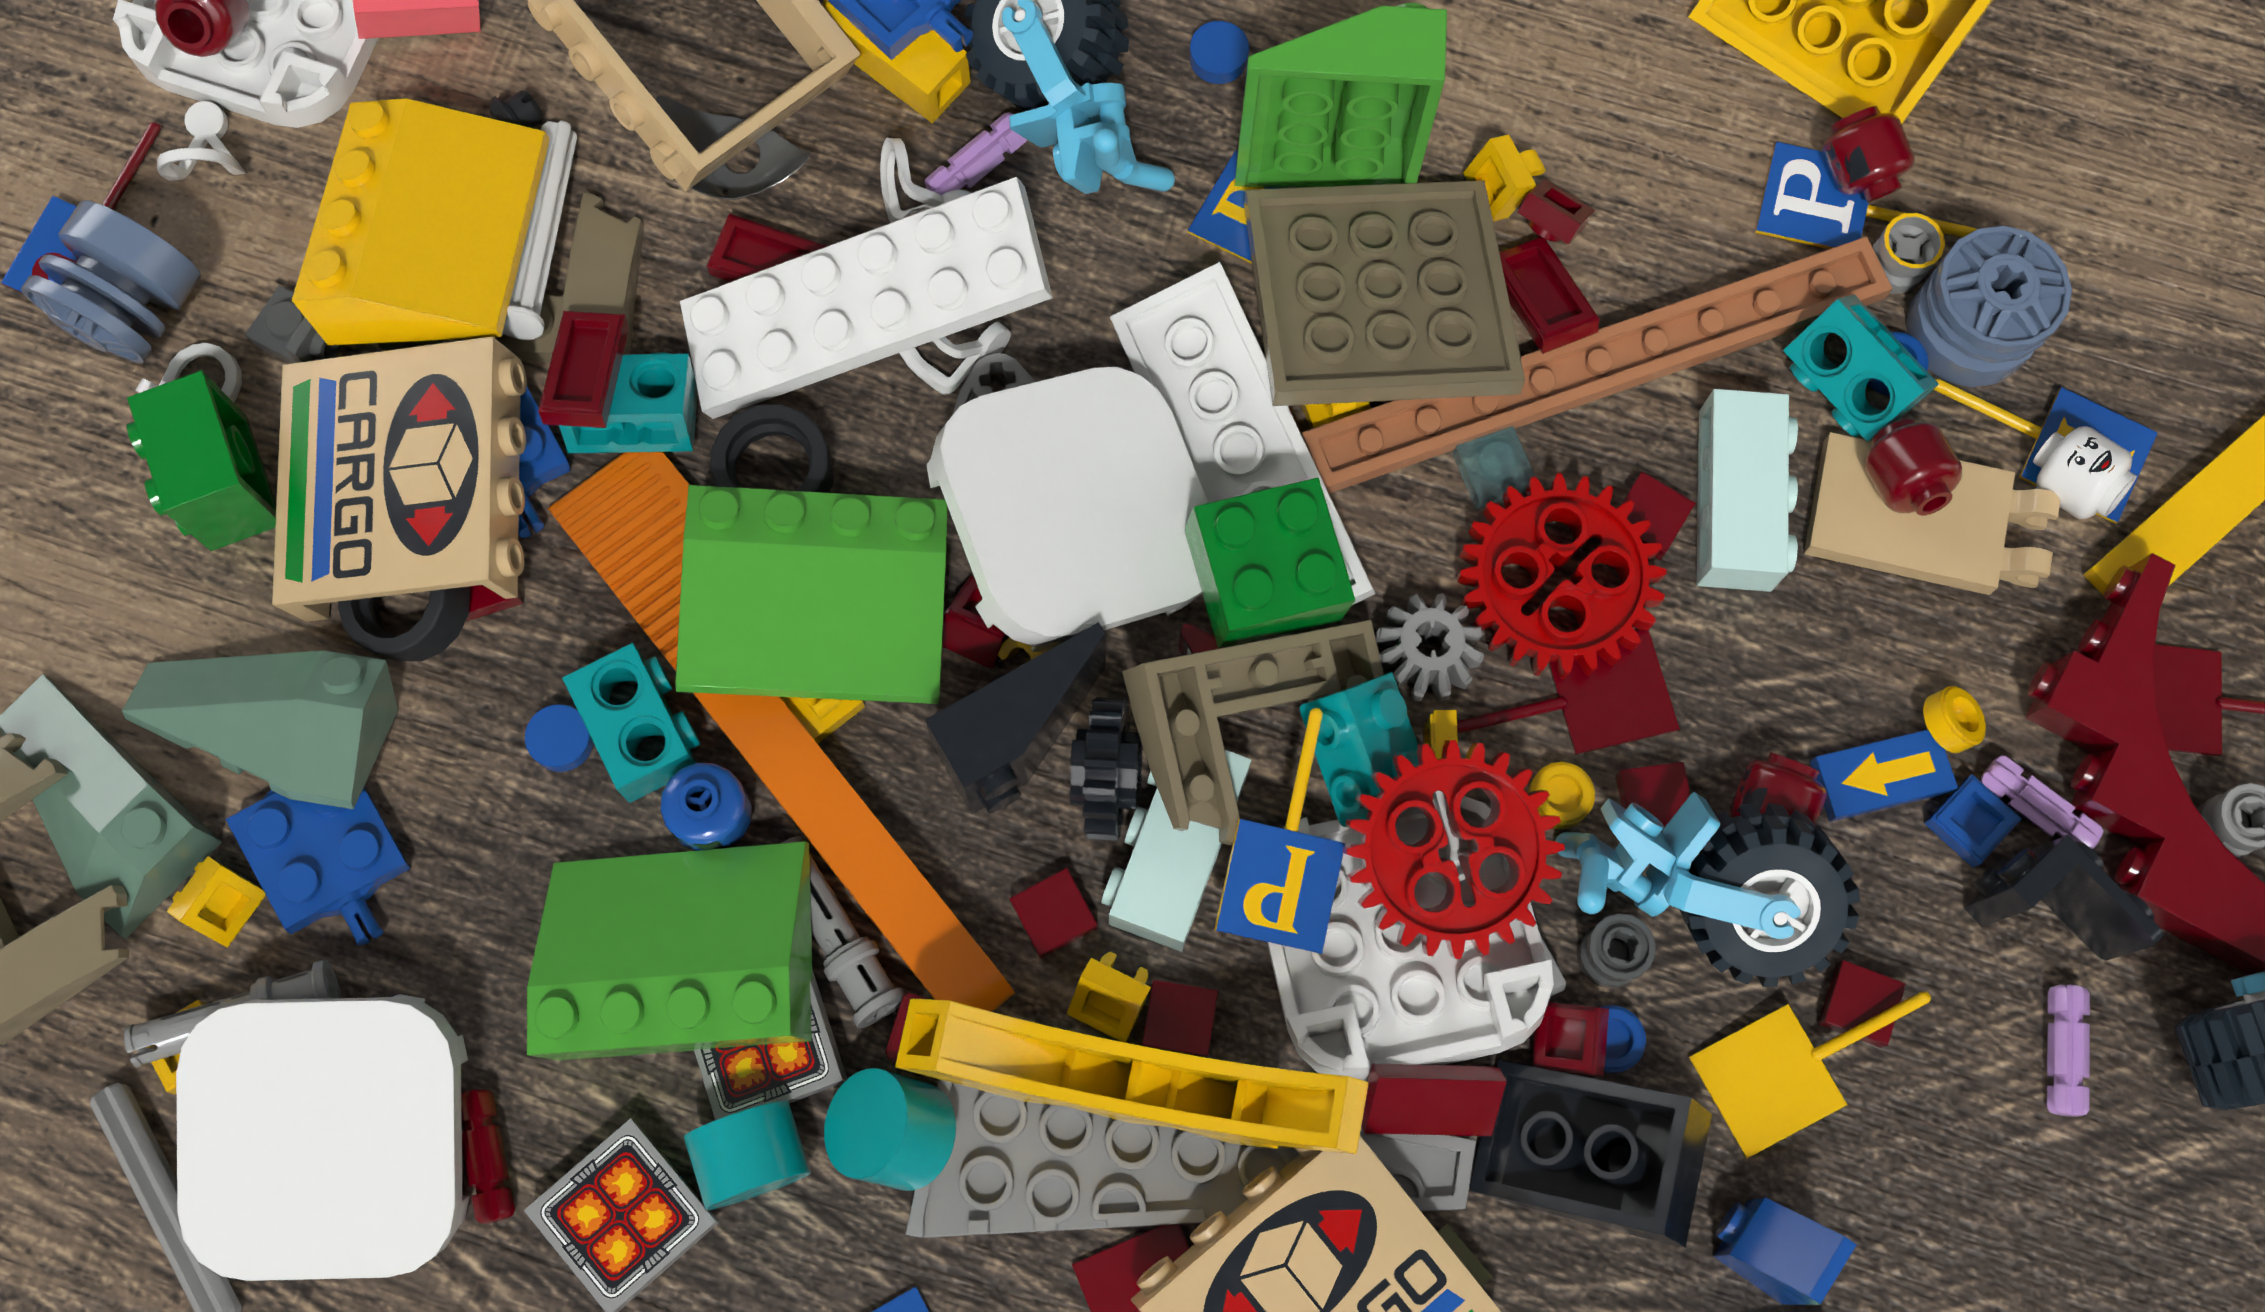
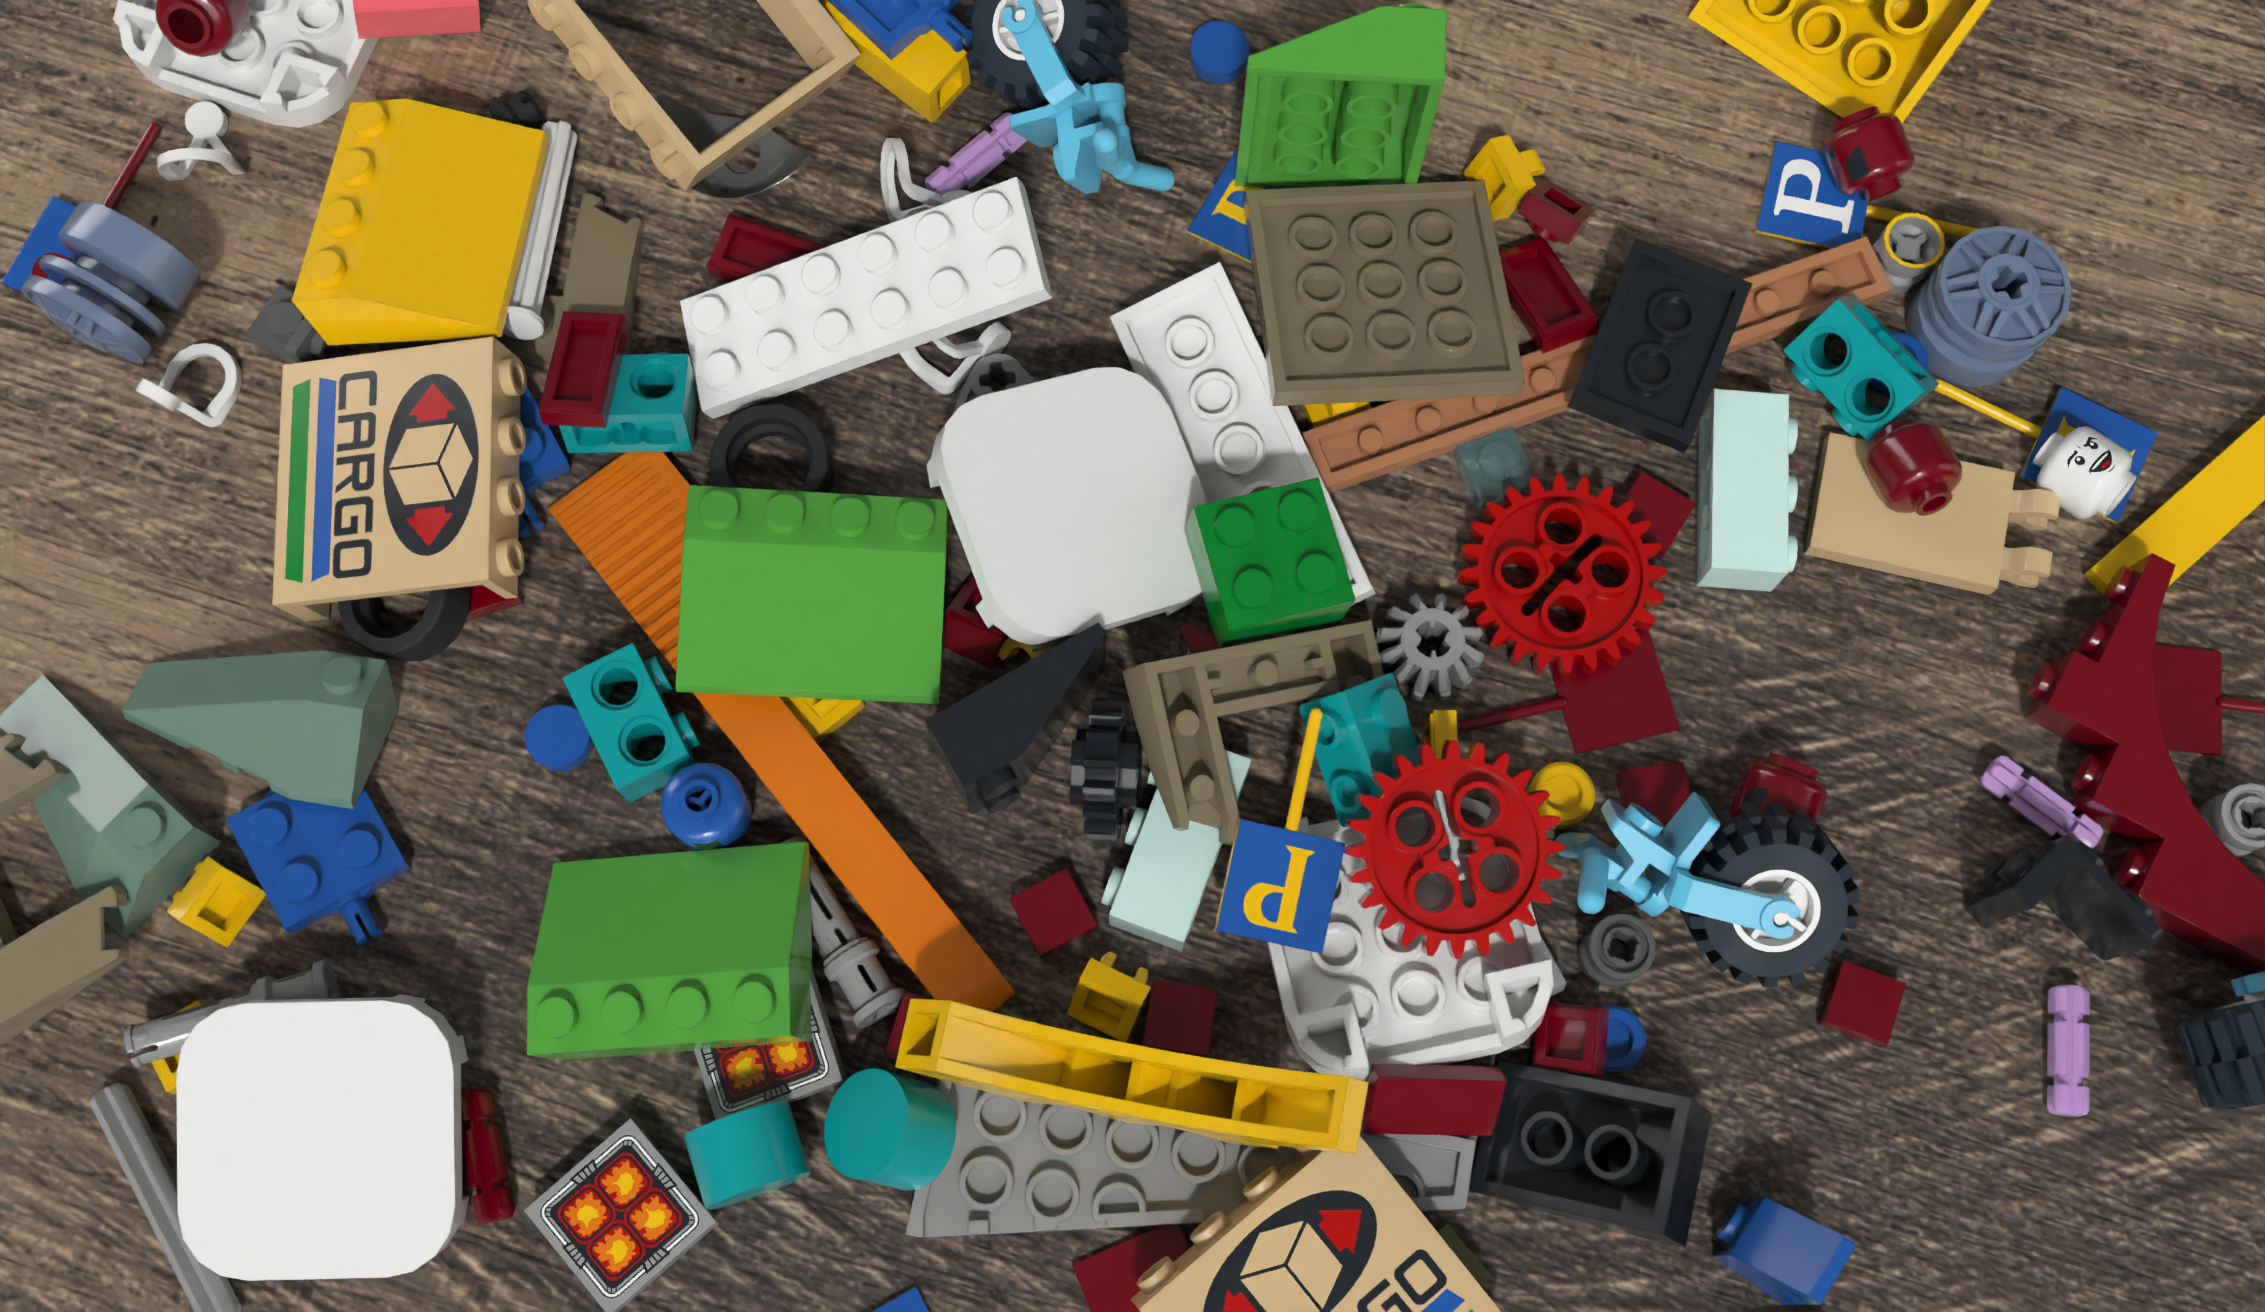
green brick [127,370,276,551] -> none
yellow piece [1689,991,1931,1158] -> none
blue tile [1810,730,1958,822] -> none
yellow tile [1923,686,1986,753] -> none
blue tile [1924,775,2022,868] -> none
none -> black plate [1567,238,1753,453]

